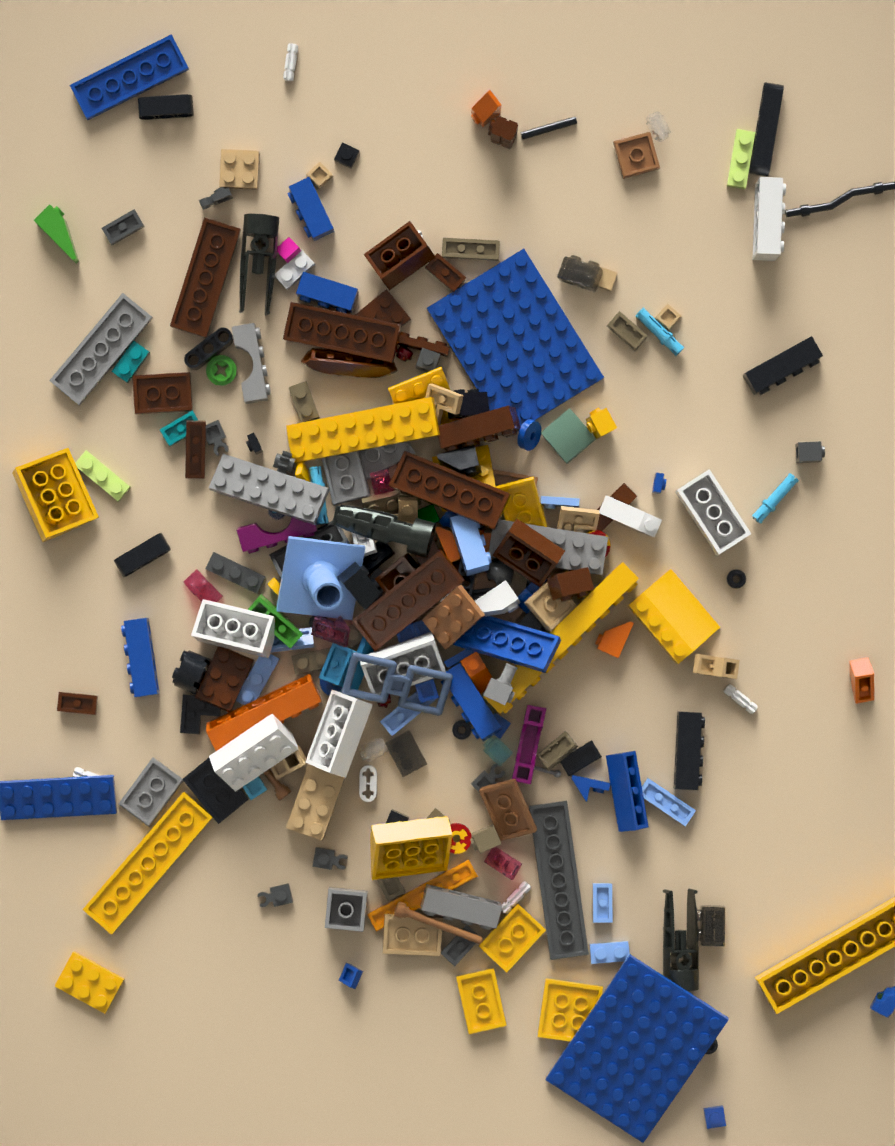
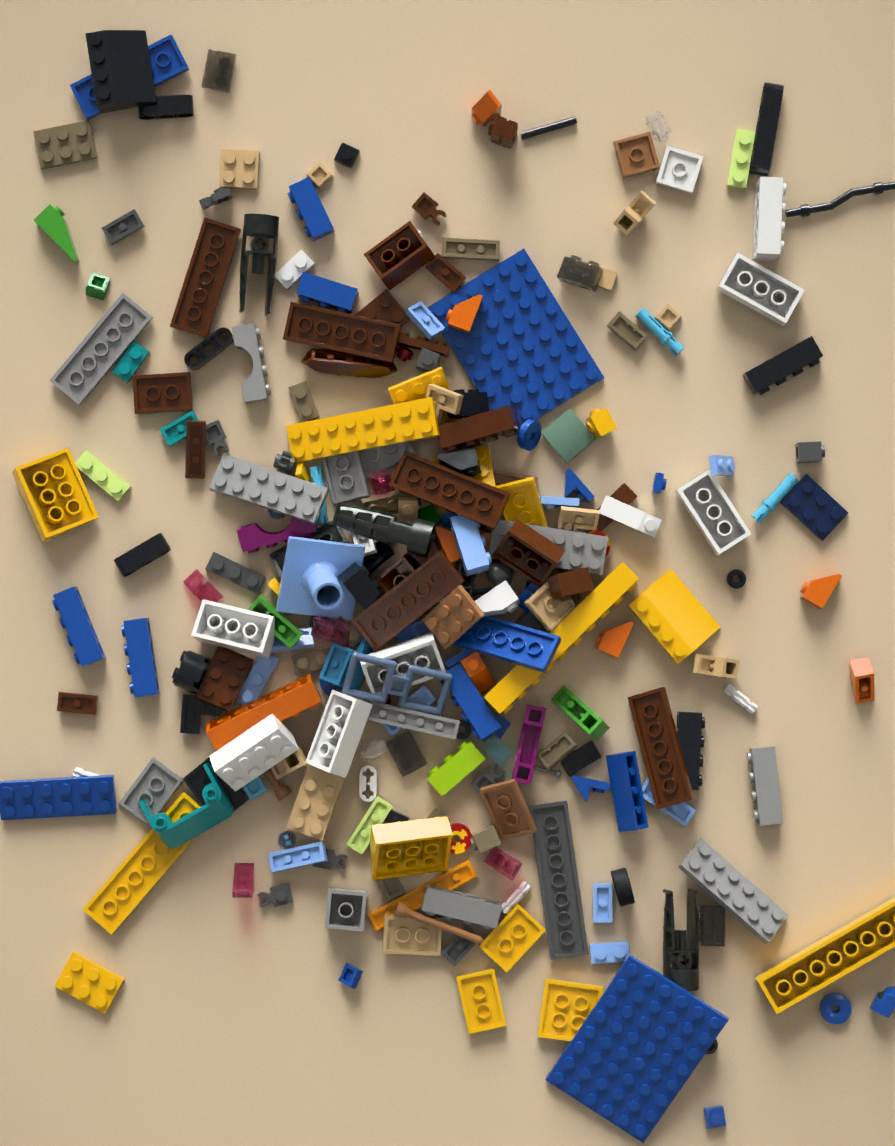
bright green gear [206,355,237,386] -> none
black plate [246,432,263,455] -> none
dark pink tile [277,237,302,263] -> none
white axle [283,43,298,81] -> none
blue plate [415,679,439,703] -> none
light grey brick [483,663,518,705] -> none
none -> dark tan plate [33,120,98,170]
none -> blue brick [52,586,106,667]
none -> black slope [85,30,157,114]
none -> green slope [86,273,110,300]
none -> teal windscreen [138,763,234,848]
none -> clear smoke plate [202,49,236,93]
none -> clear pink slope [232,863,254,898]
none -> light blue plate [268,841,328,873]
none -> clear tile [277,830,297,850]
none -> yellowish green plate [346,795,393,854]
none -> light grey plate [354,697,460,740]
none -> light blue plate [405,301,445,340]
none -> reddish brown plate [412,192,447,226]
none -> lime brick [427,741,486,796]
none -> orange slope [446,294,483,334]
none -> bright green slope [551,686,610,742]
none -> blue slope [564,468,595,503]
none -> black tyre [611,868,635,907]
none -> tan brick [613,191,656,236]
none -> reddish brown plate [628,687,695,809]
none -> white plate [656,146,704,194]
none -> light grey plate [678,839,788,944]
none -> light blue plate [709,455,735,476]
none -> white brick [716,253,804,326]
none -> light grey brick [747,746,783,826]
none -> dark blue plate [780,474,848,541]
none -> orange slope [800,574,842,609]
none -> blue piece [819,992,851,1024]

